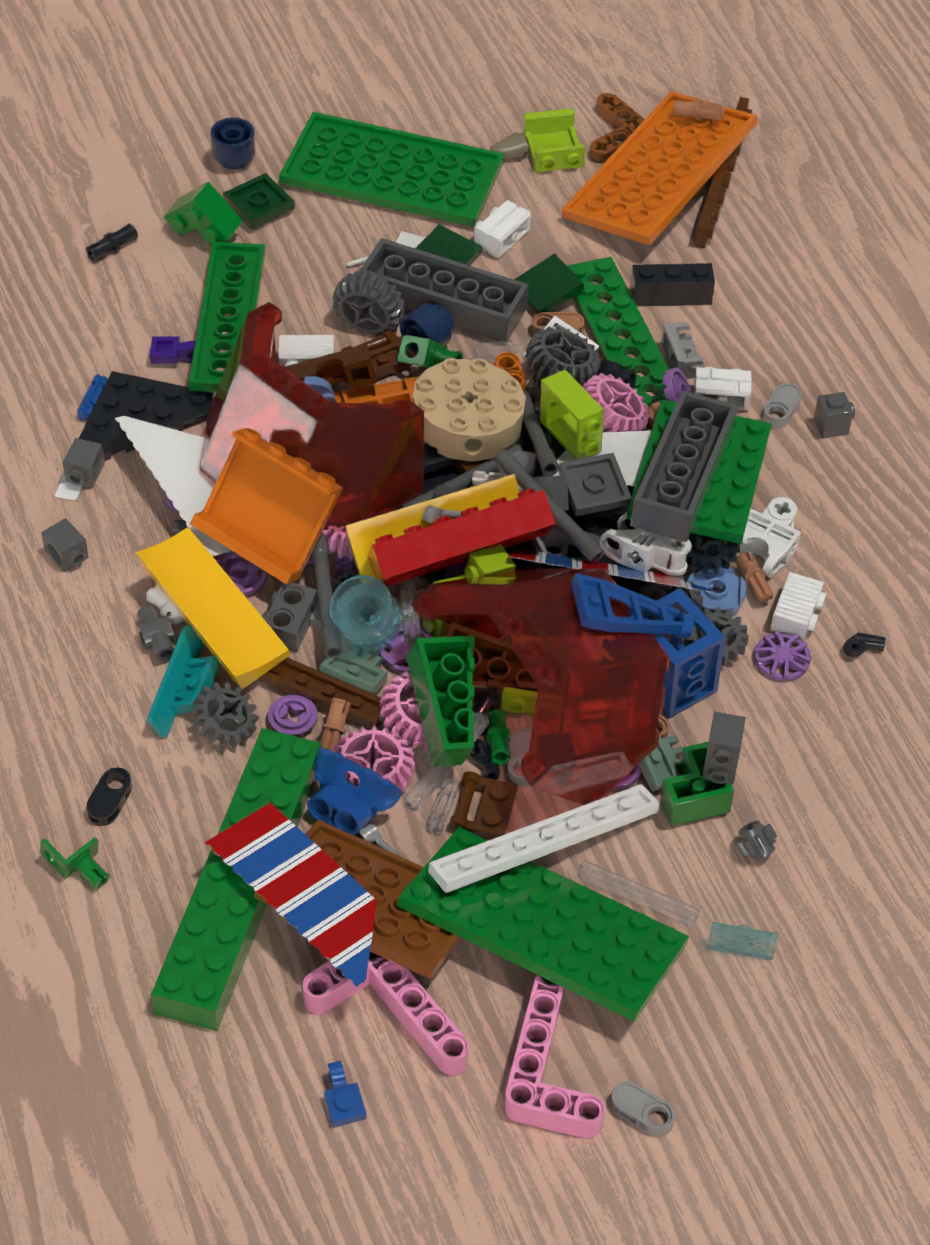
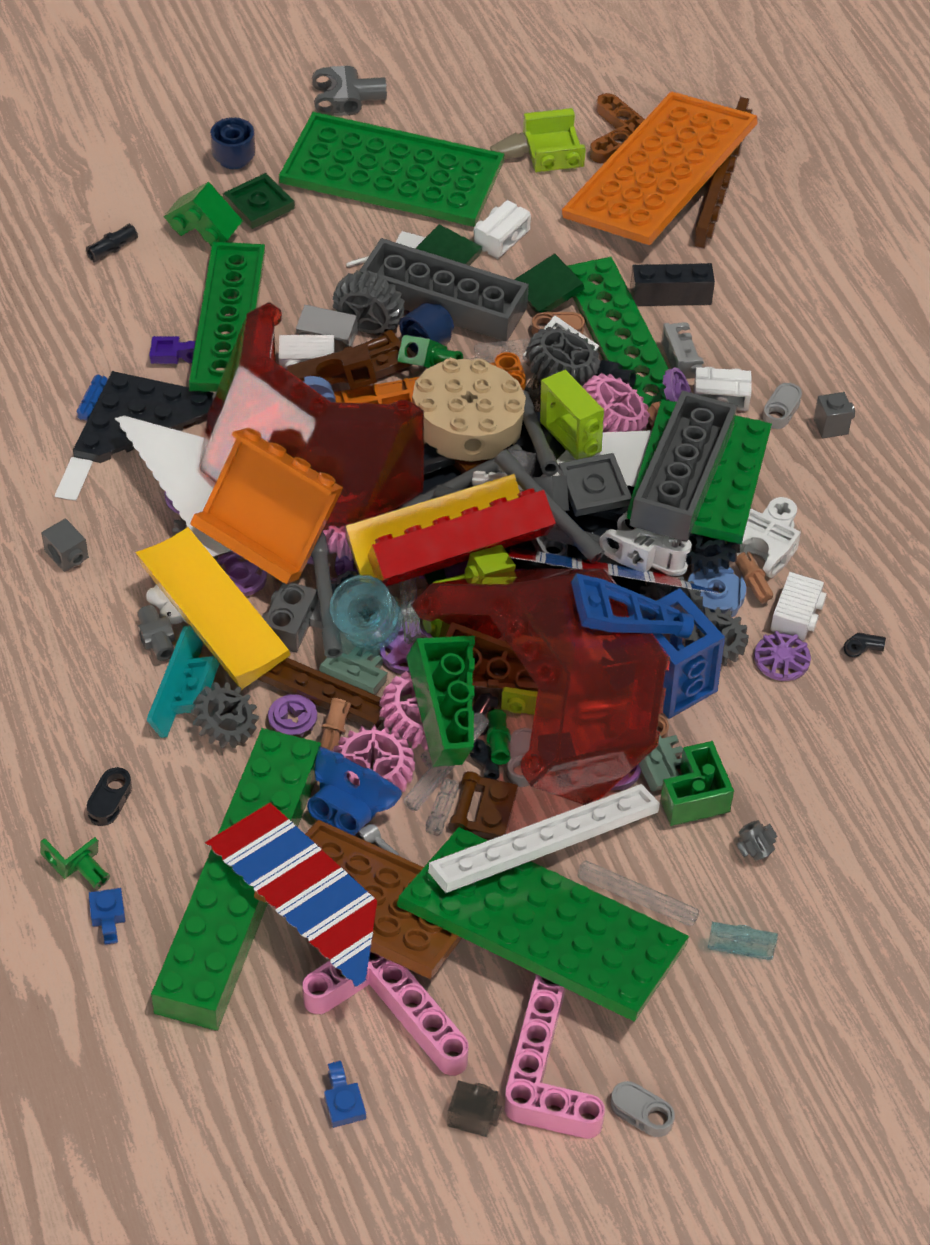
dark grey brick [63,438,105,488] -> none
light grey hand [422,505,462,523] -> none
nougat axle [673,100,725,120] -> none
dark grey brick [702,711,746,785] -> none
none -> blue plate [89,888,126,945]
none -> light grey hinge [296,305,358,347]
none -> dark grey connector [312,66,387,116]
none -> clear smoke brick [447,1080,502,1137]

